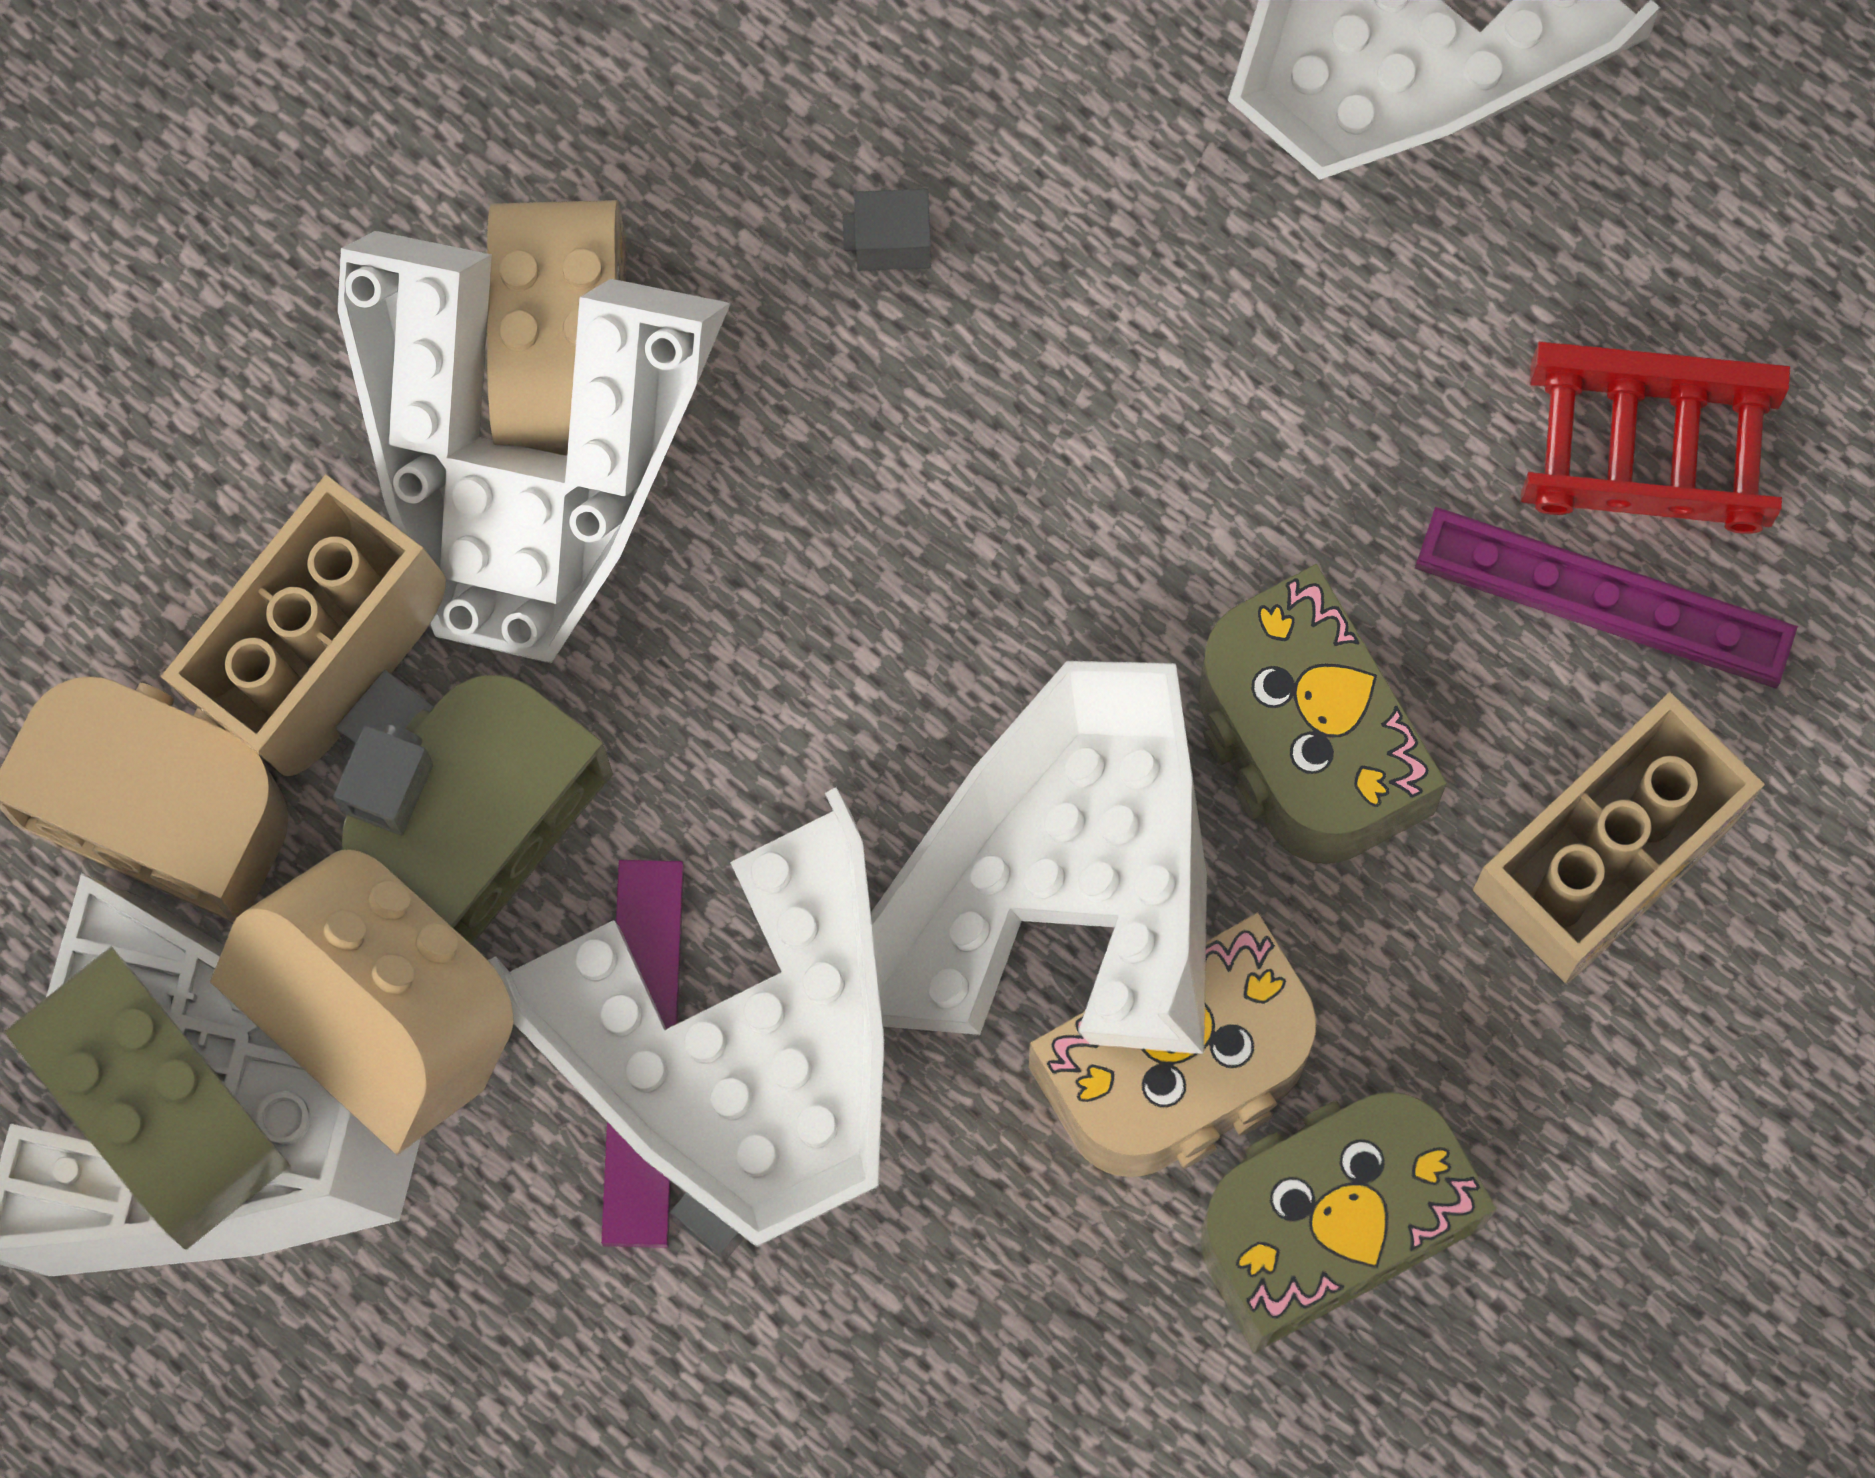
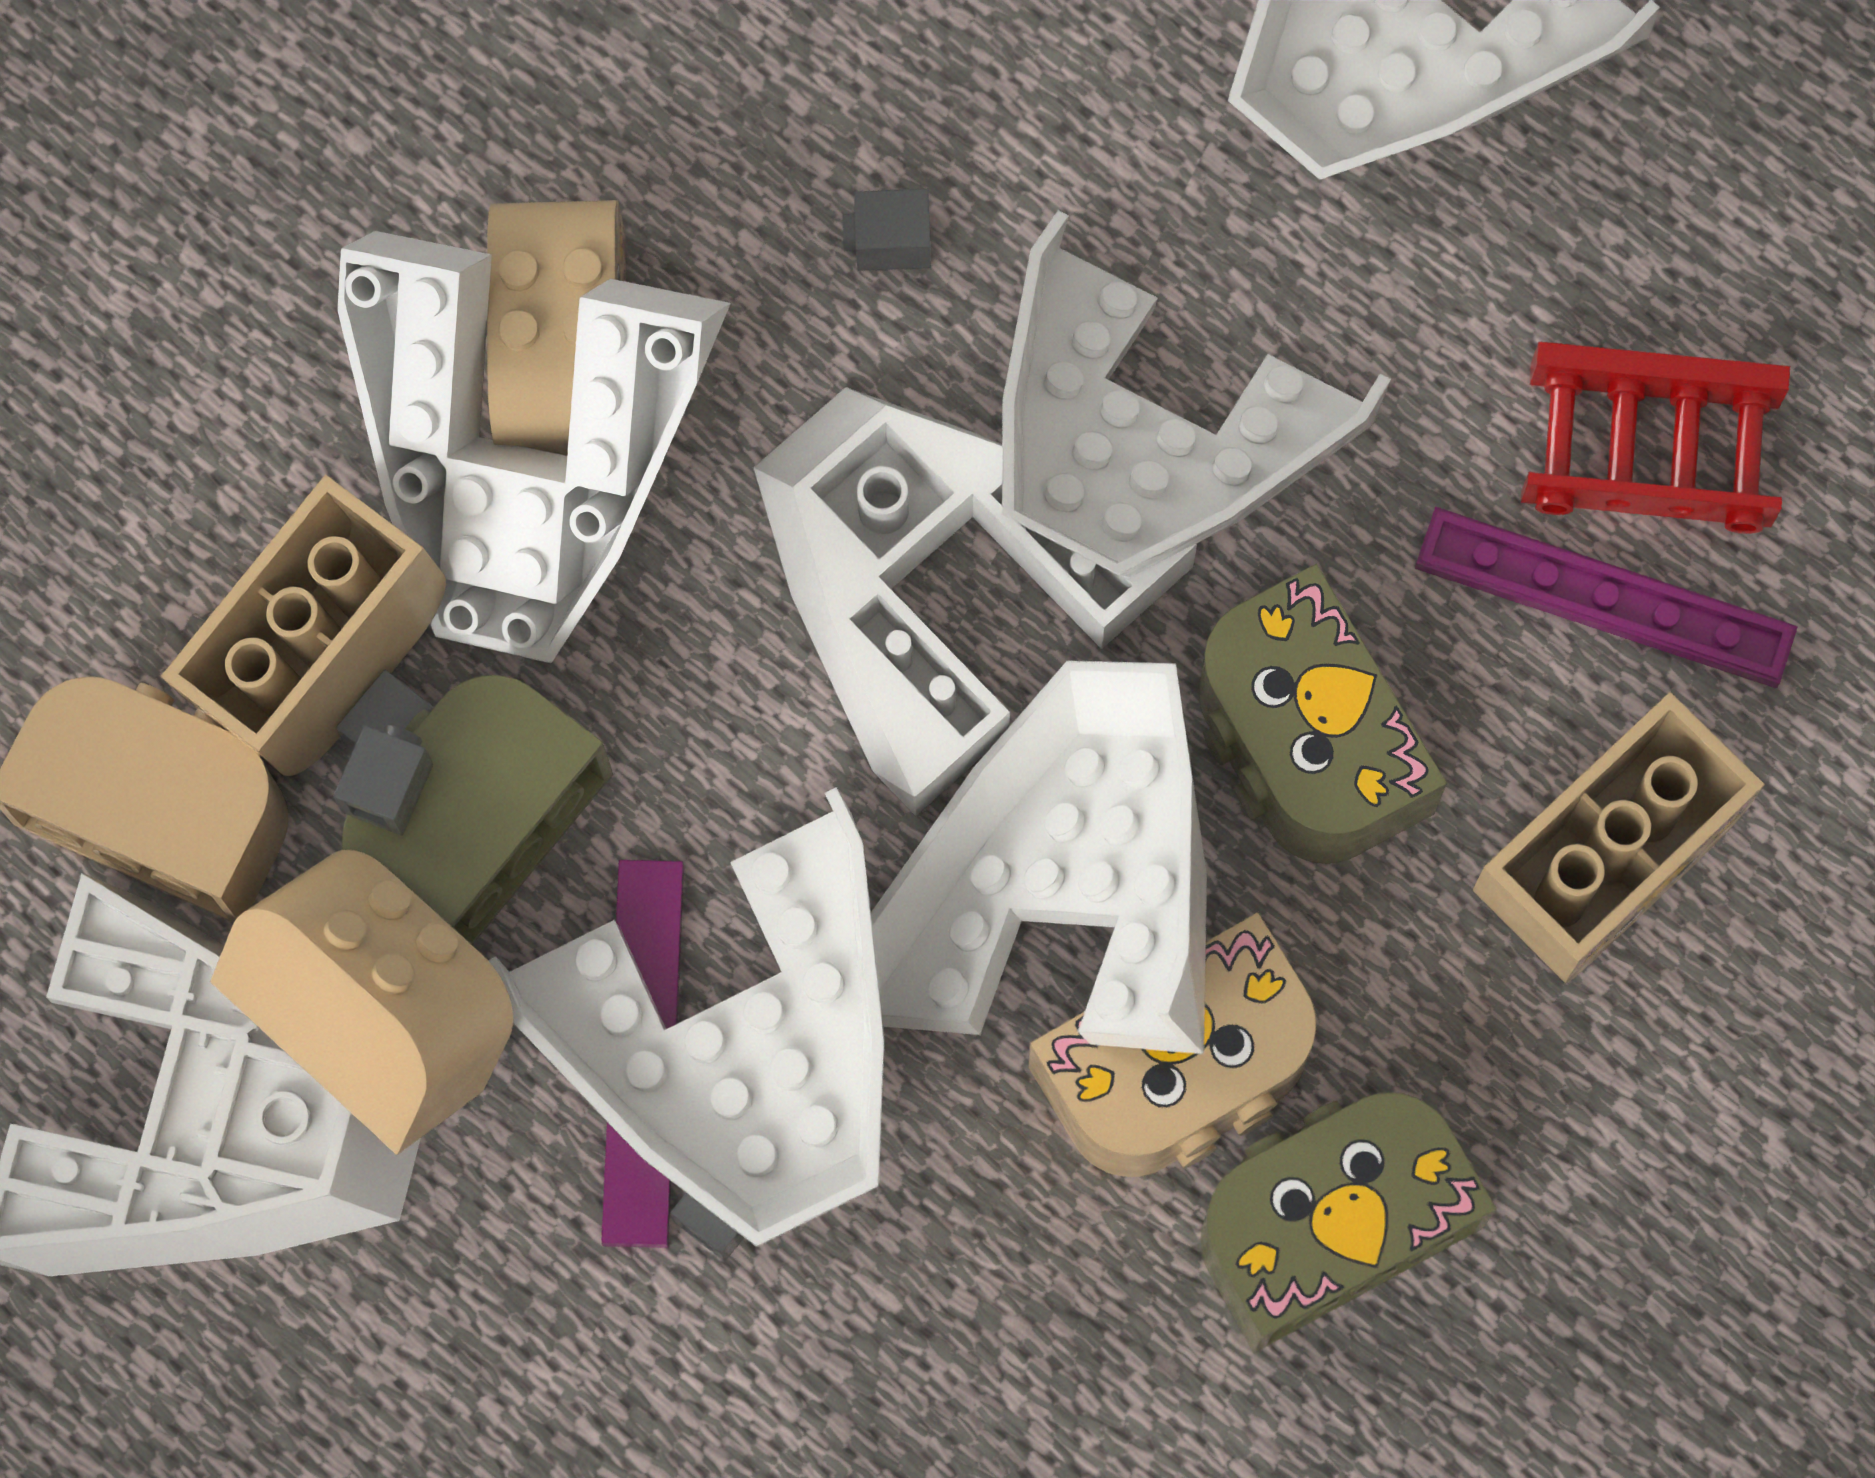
olive brick [4,946,291,1250] -> none
none -> white piece [753,387,1197,816]
none -> white piece [1002,210,1391,577]

